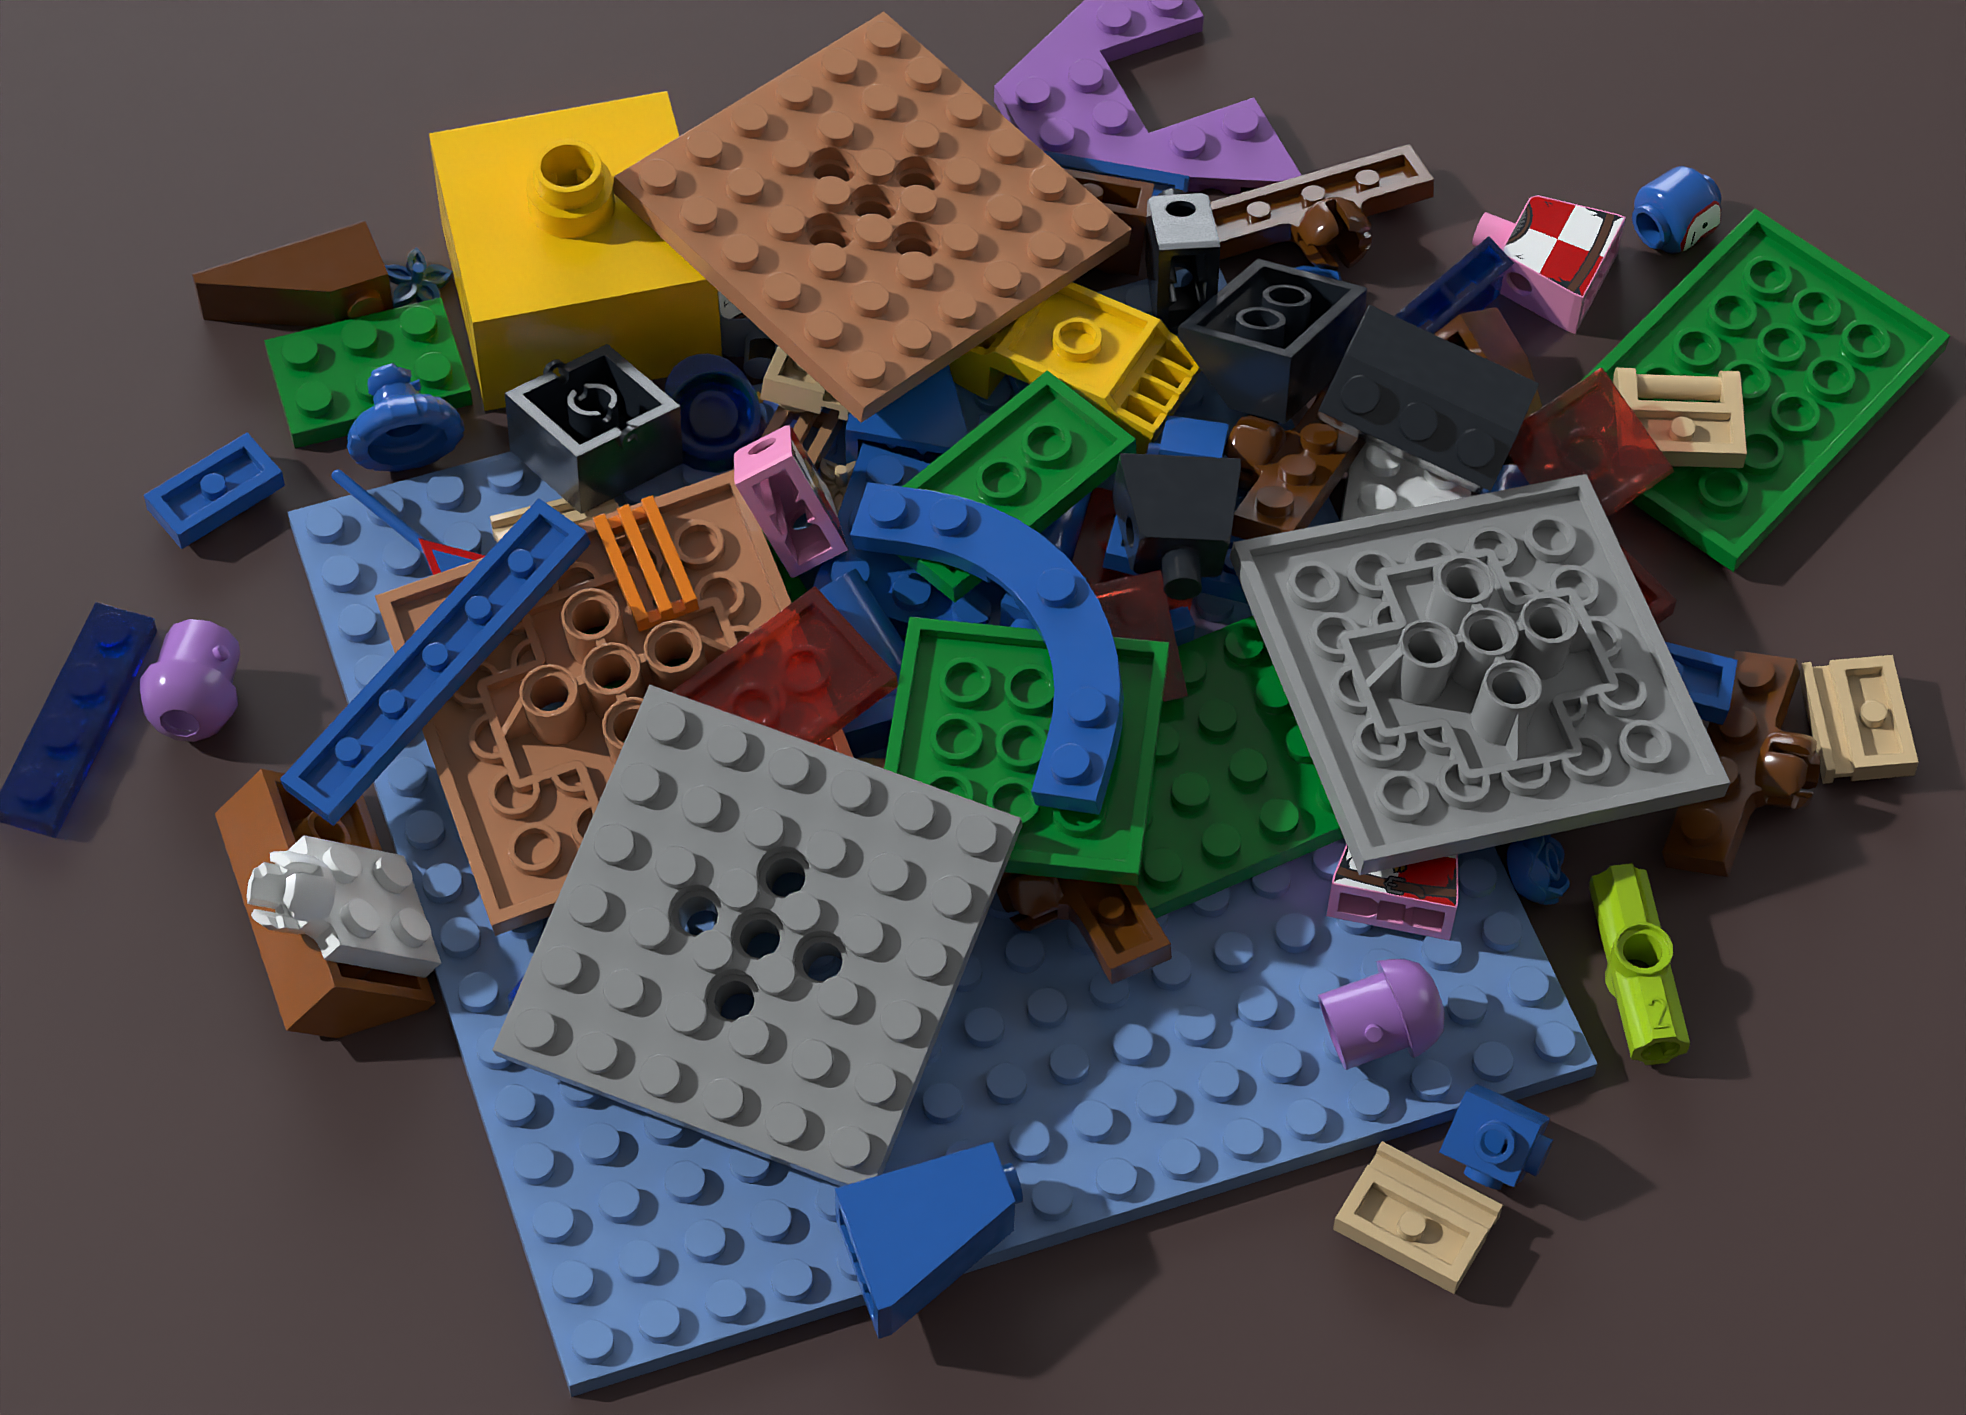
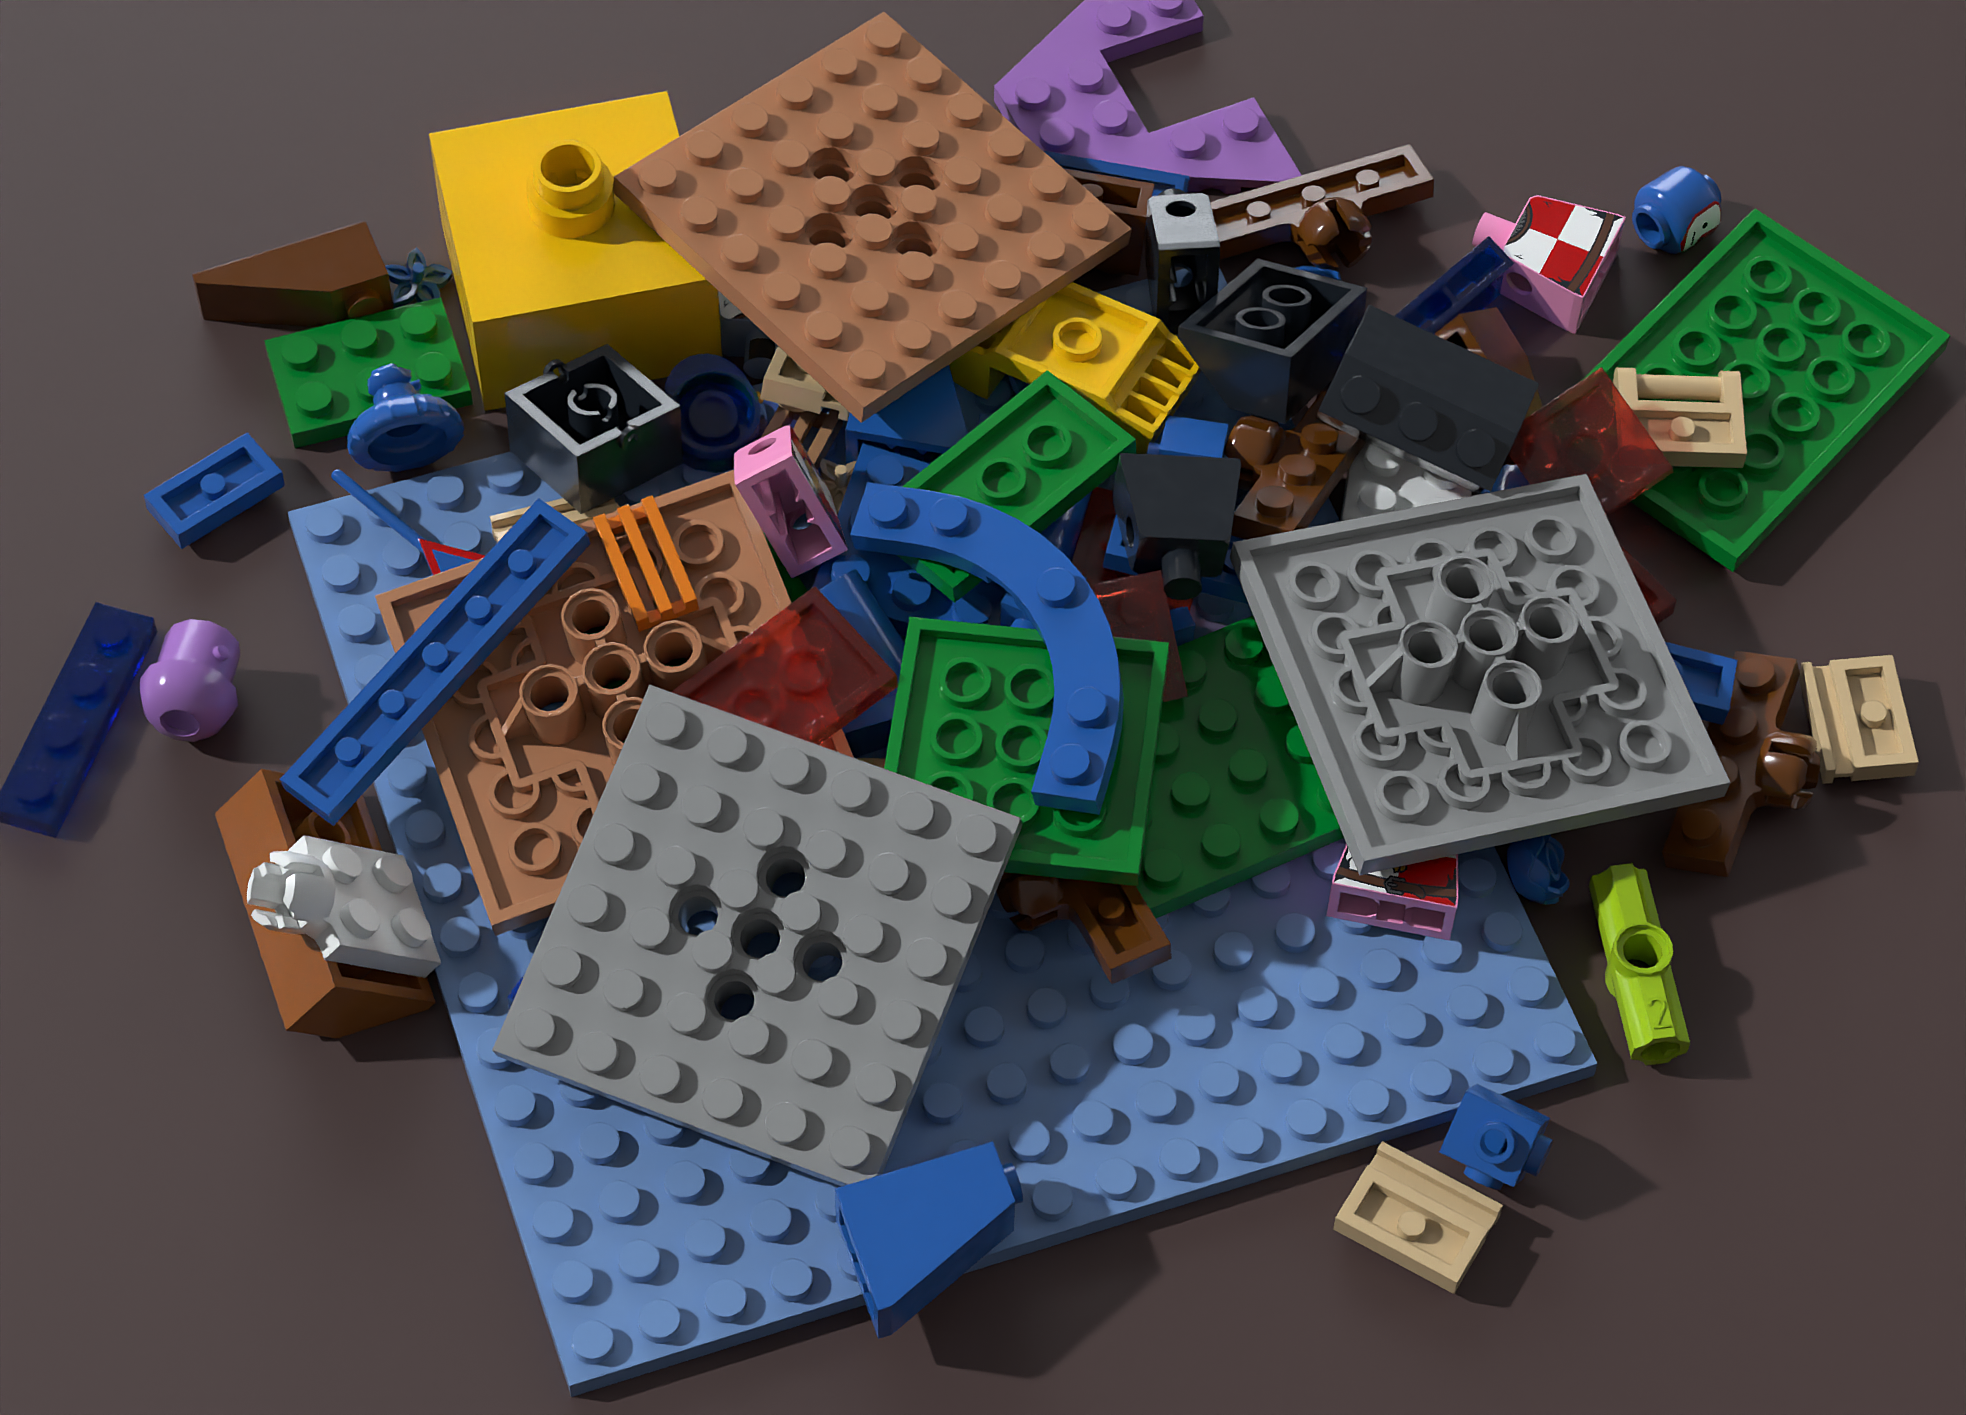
medium lavender piece [1318,959,1445,1070] -> none

